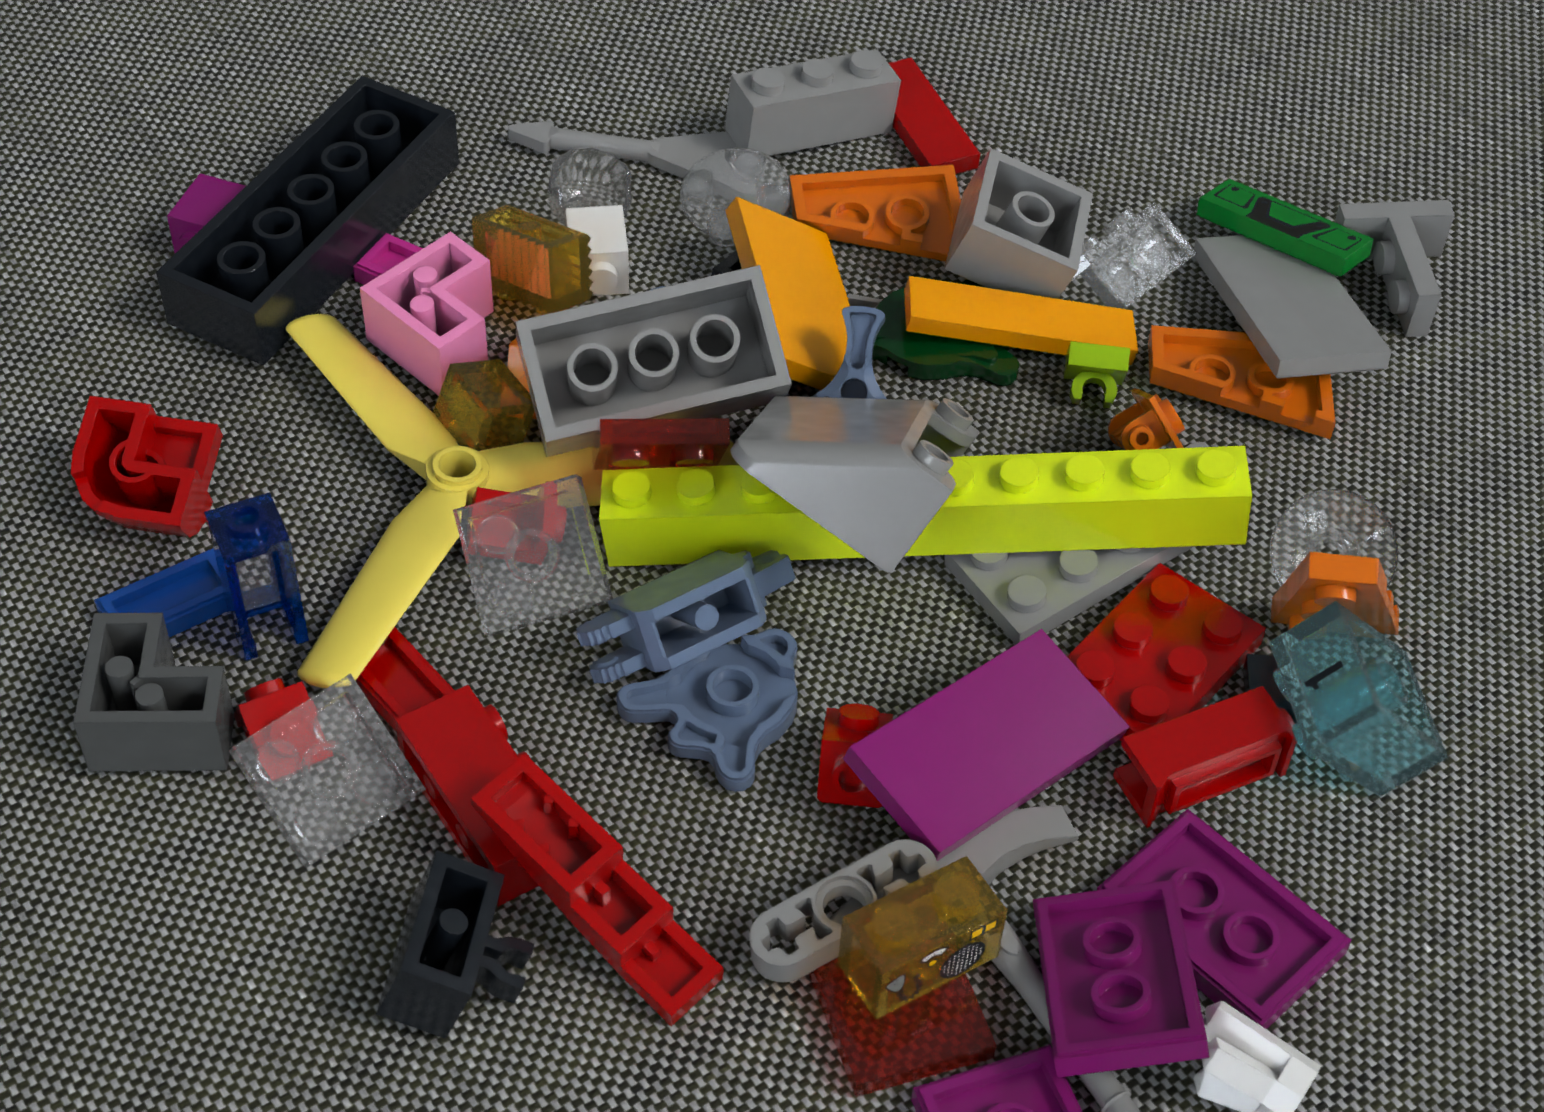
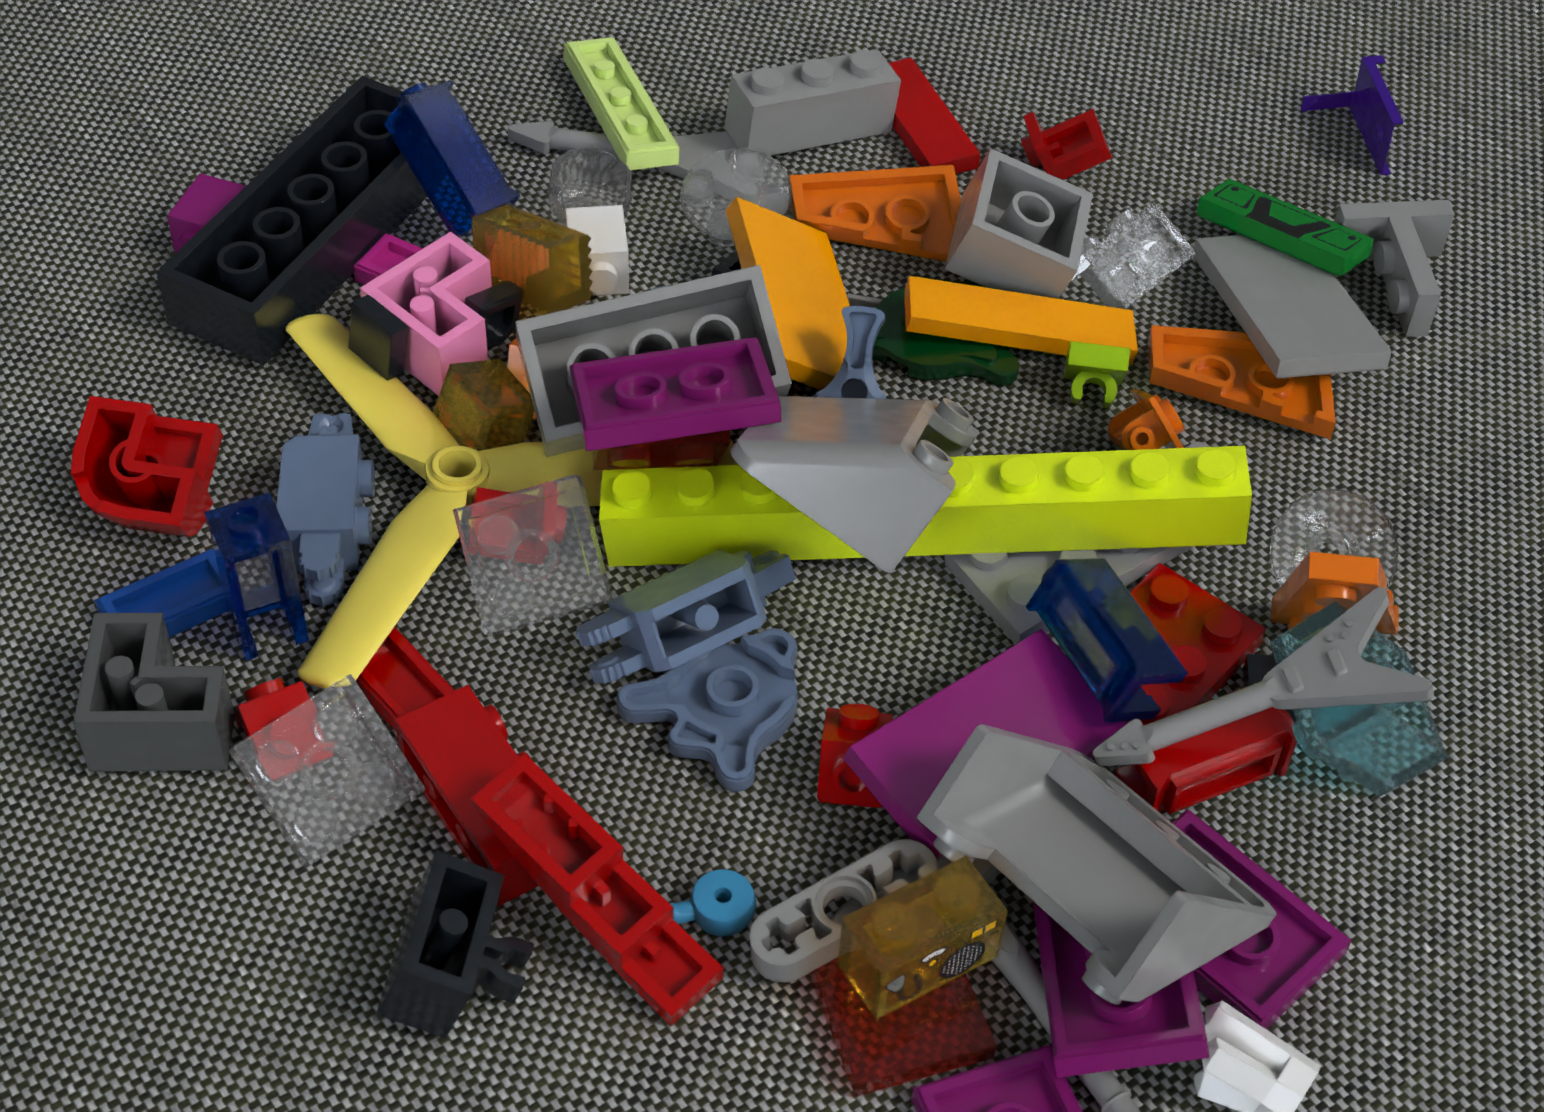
none -> sand blue hinge [275,413,375,608]
none -> black tile [348,294,408,381]
none -> clear blue window [384,80,521,238]
none -> black tile [465,280,523,349]
none -> yellowish green tile [564,37,680,171]
none -> magenta tile [569,337,782,451]
none -> dark azure piece [669,869,757,936]
none -> light grey windscreen [916,724,1277,1005]
none -> red bracket [1021,109,1113,180]
none -> clear blue window [1025,558,1188,723]
none -> light grey piece [1093,587,1434,766]
none -> dark purple piece [1301,55,1404,175]

